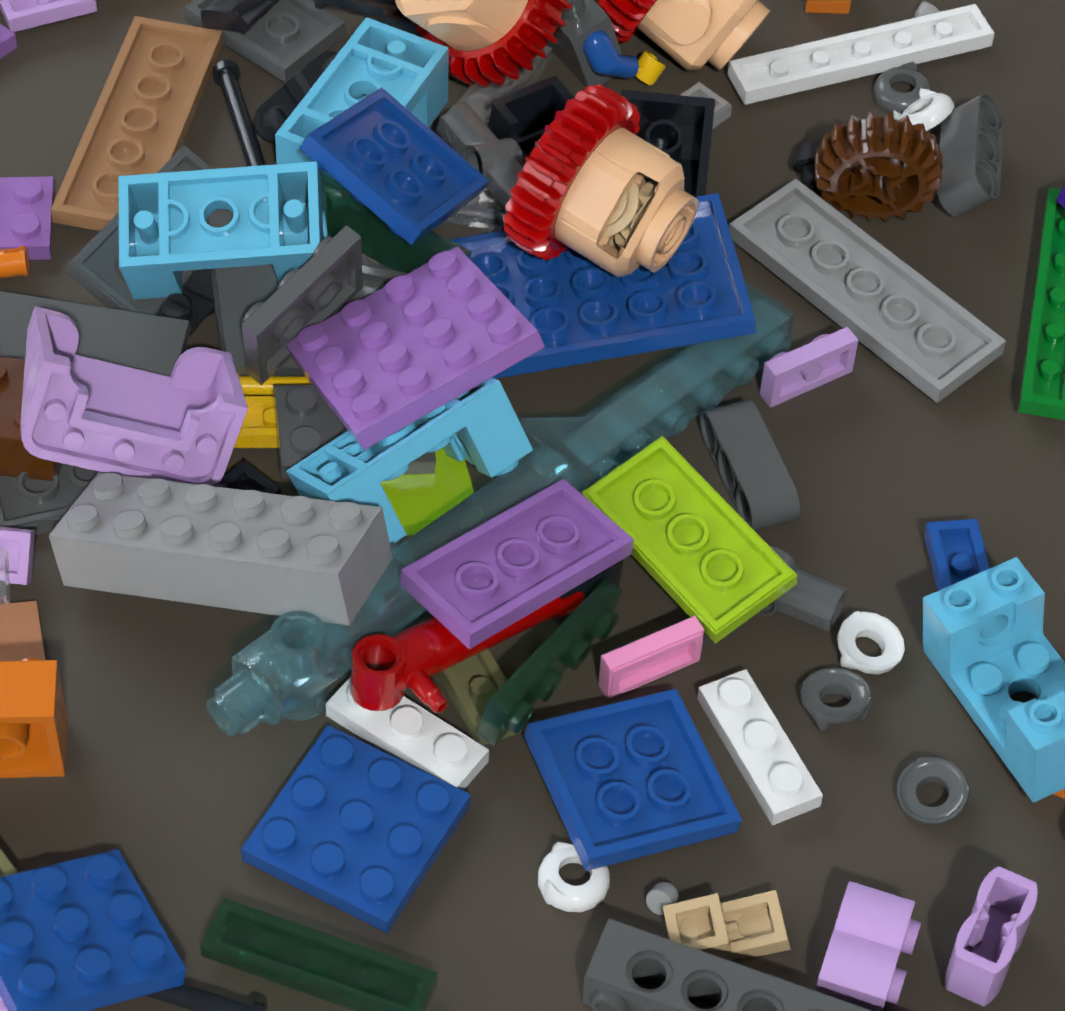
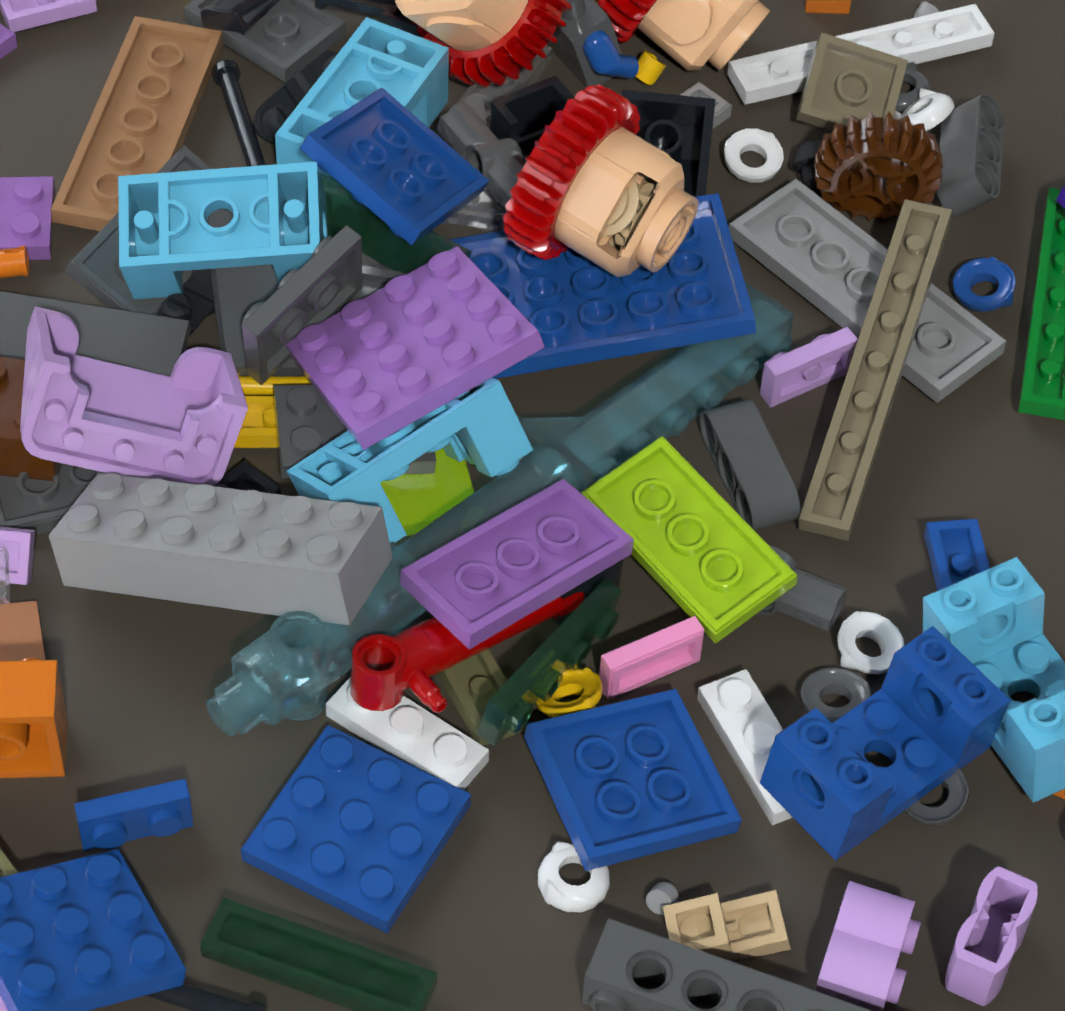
none -> blue plate [74,779,194,851]
none -> yellow piece [533,667,603,718]
none -> white piece [723,129,784,183]
none -> blue plate [760,626,1011,861]
none -> dark tan plate [796,32,908,131]
none -> dark tan plate [799,199,952,541]
none -> blue piece [953,256,1016,312]

